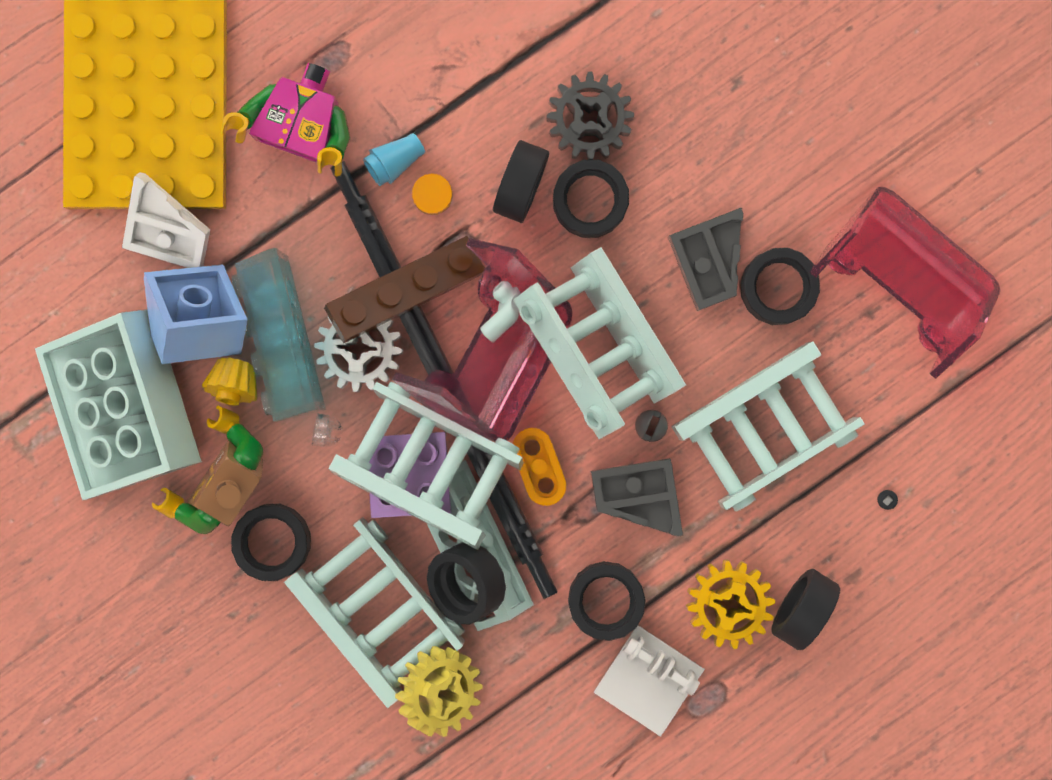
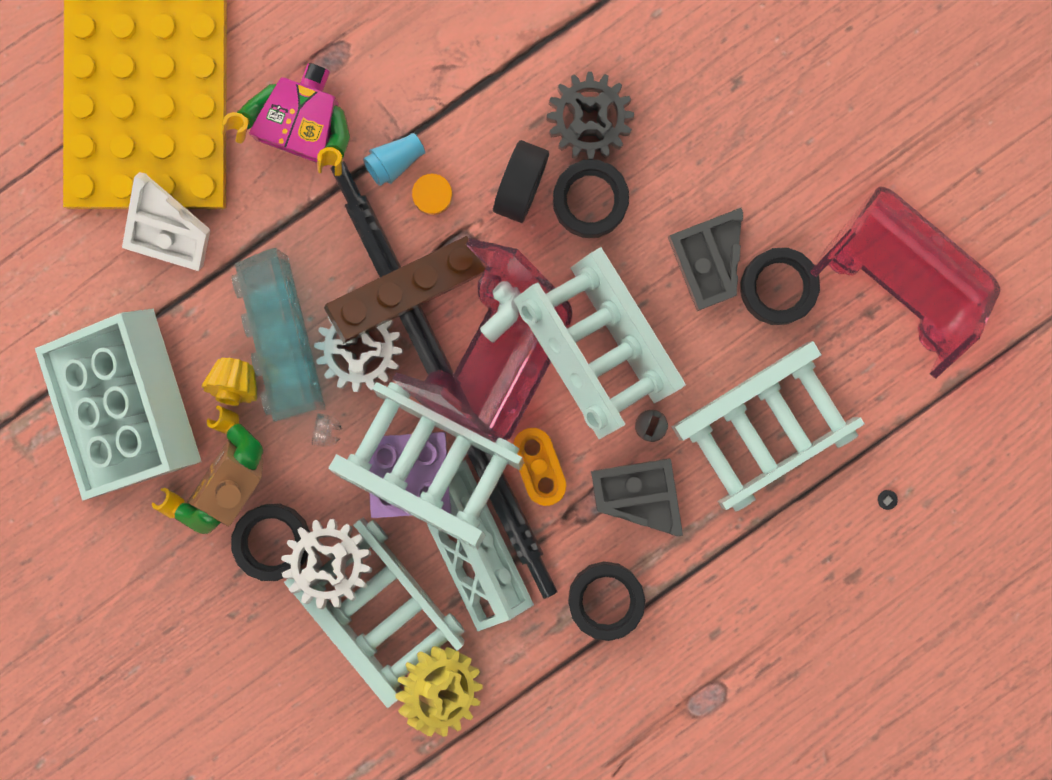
light blue slope [144,264,248,364] -> none
black tyre [427,542,506,625] -> none
white hinge [594,625,705,737] -> none
yellow gear [686,560,775,649] -> none
black tyre [771,569,841,650] -> none
none -> white gear [281,519,372,609]

